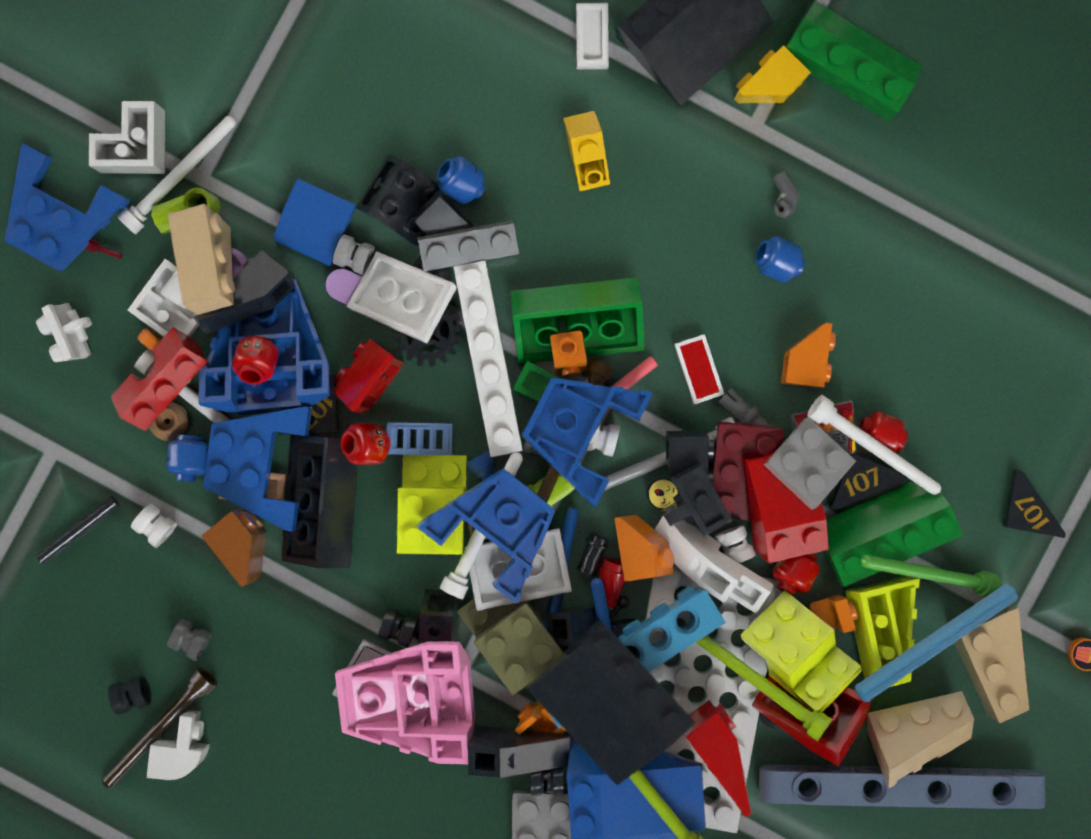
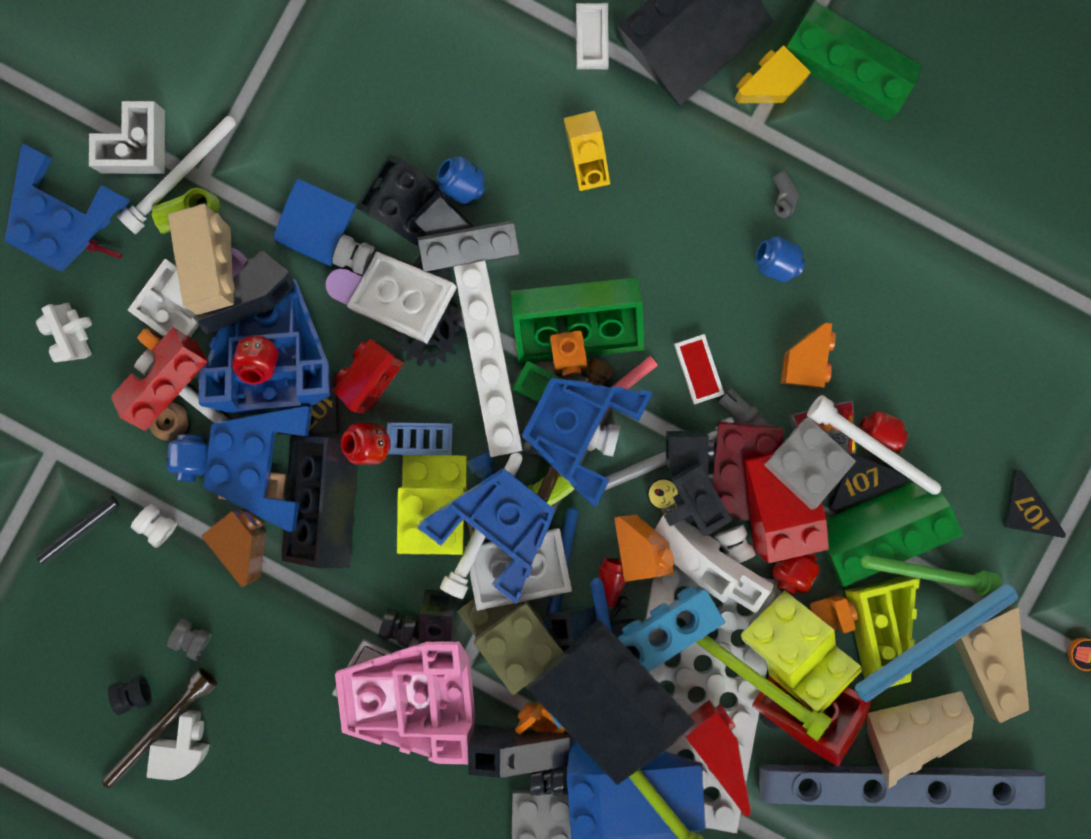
black pin [577,533,610,576] -> none

